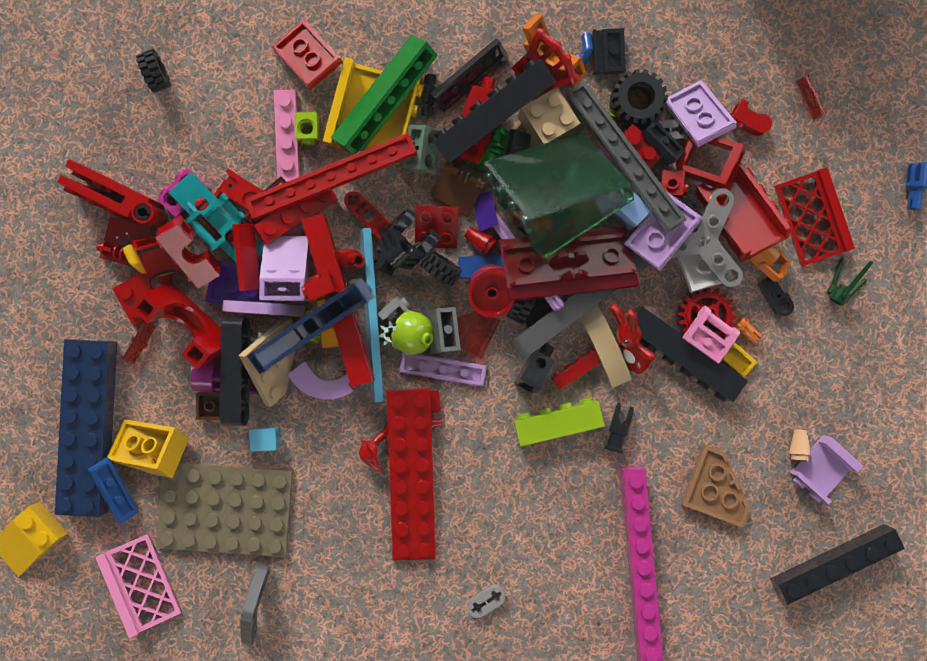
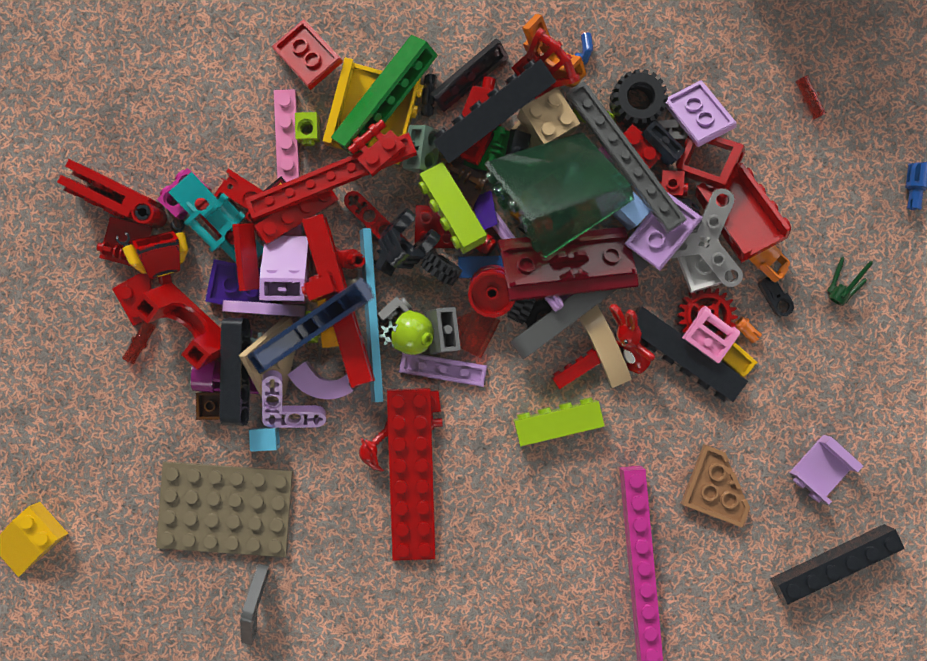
dark blue brick [55,339,117,517] -> none
blue tile [87,457,139,524] -> none
bright pink fence [95,533,181,638] -> none
yellow slope [107,419,189,478] -> none
black tyre [136,49,171,93] -> none
arch [155,215,222,288] -> none
light grey beam [468,585,505,618] -> none
black torso [514,343,554,394] -> none
black plate [592,28,626,75] -> none
black piece [604,403,634,454] -> none
red leg [730,99,772,136] -> none
red fence [774,167,855,266] -> none
light nougat cone [789,430,811,461] -> none
none -> lavender beam [262,370,326,428]
none -> red plate [347,120,406,177]
none -> lime brick [418,162,487,254]

